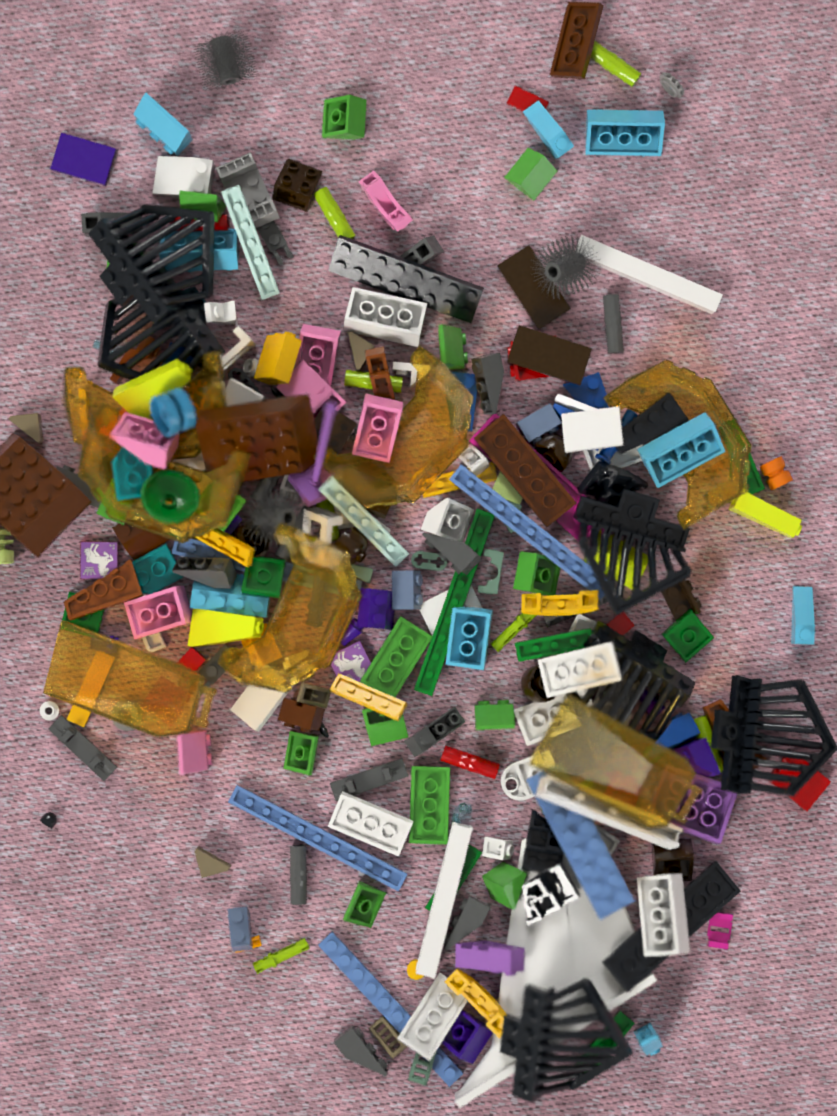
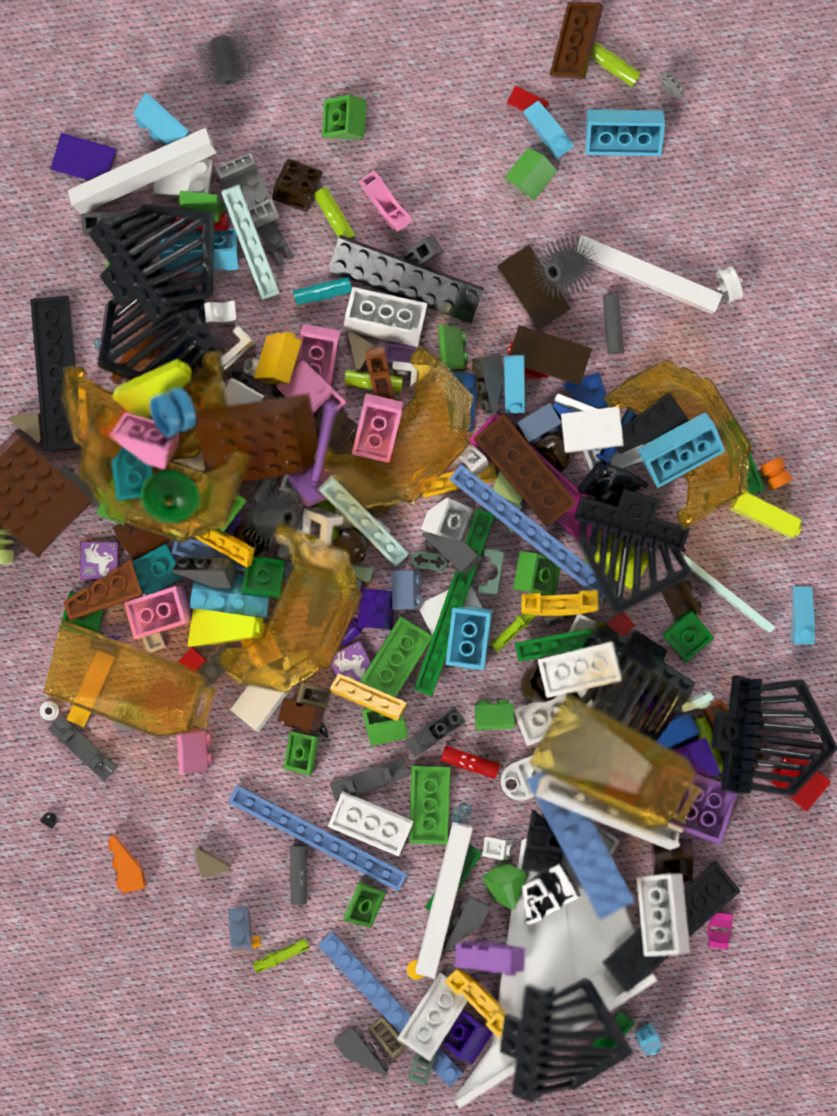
none -> black plate [30,295,82,452]
none -> white tile [68,128,216,215]
none -> orange slope [108,834,147,893]
none -> teal axle [293,277,352,306]
none -> medium lavender tile [385,343,423,364]
none -> medium azure slope [504,355,525,414]
none -> light aqua wing [675,691,714,715]
none -> light aqua tile [683,555,775,632]
none -> white wheel [716,266,743,303]

